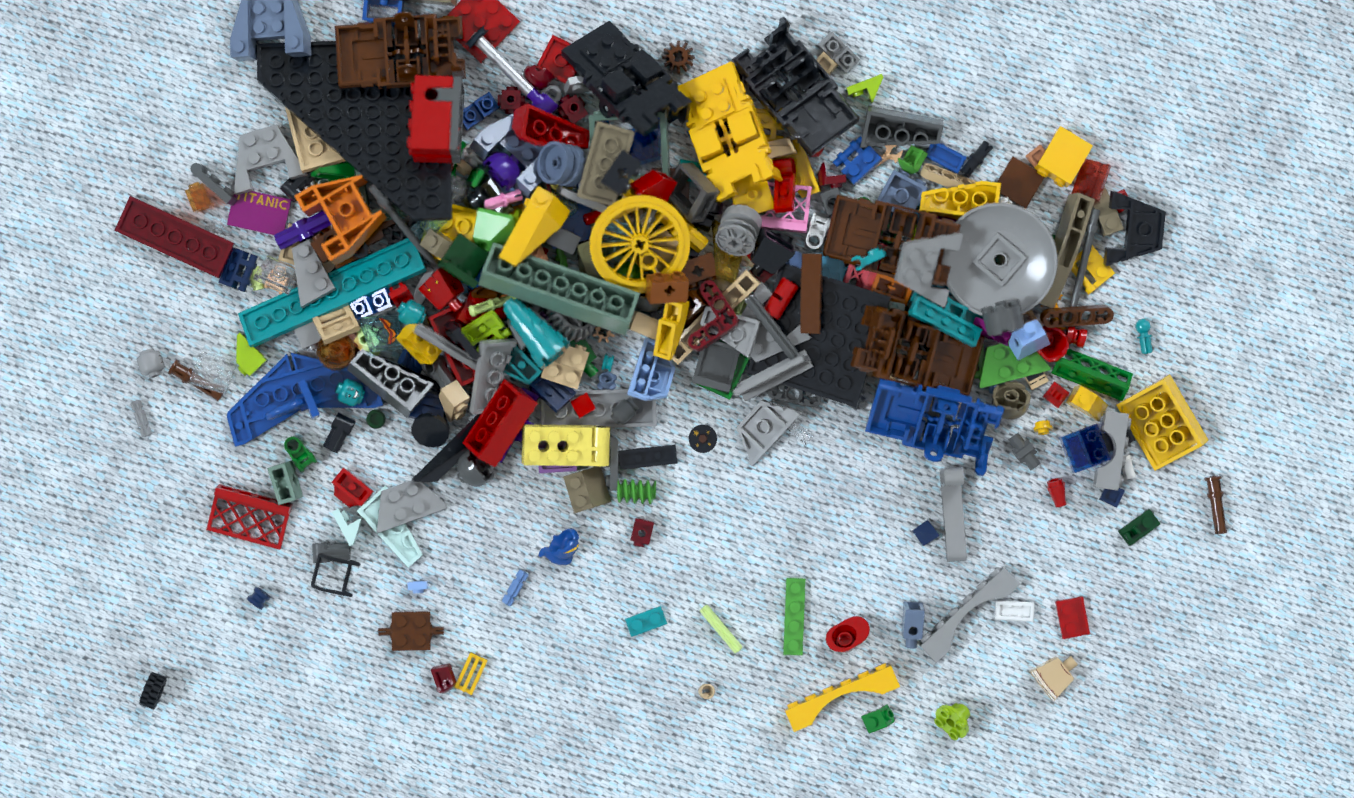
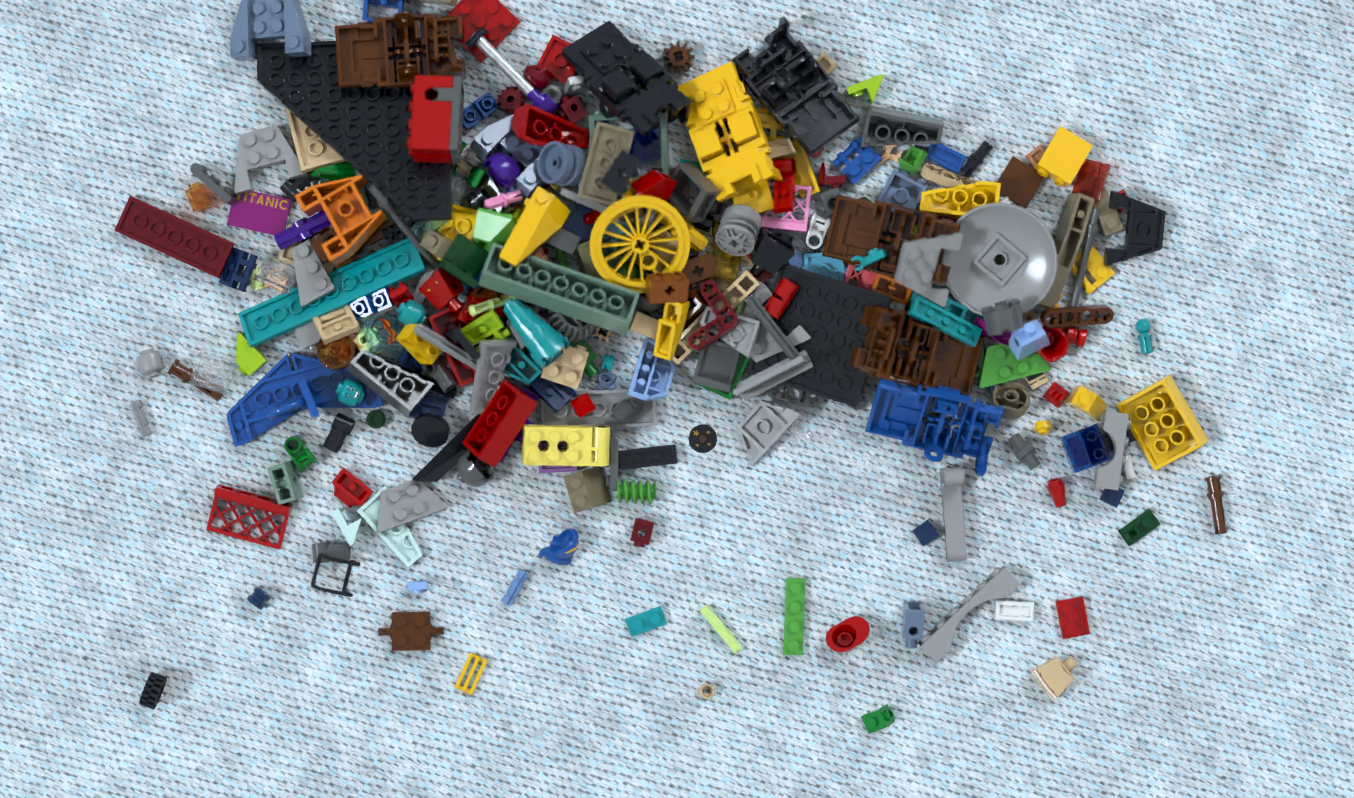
dark red plate [431,663,457,694] -> none
tan slope [439,380,470,422] -> none
yellow arch [784,663,900,732] -> none
reddish brown slope [800,253,823,334] -> none
light grey slope [818,31,860,73] -> none
lime plate [934,703,970,740] -> none
green fence [1051,349,1133,401] -> none

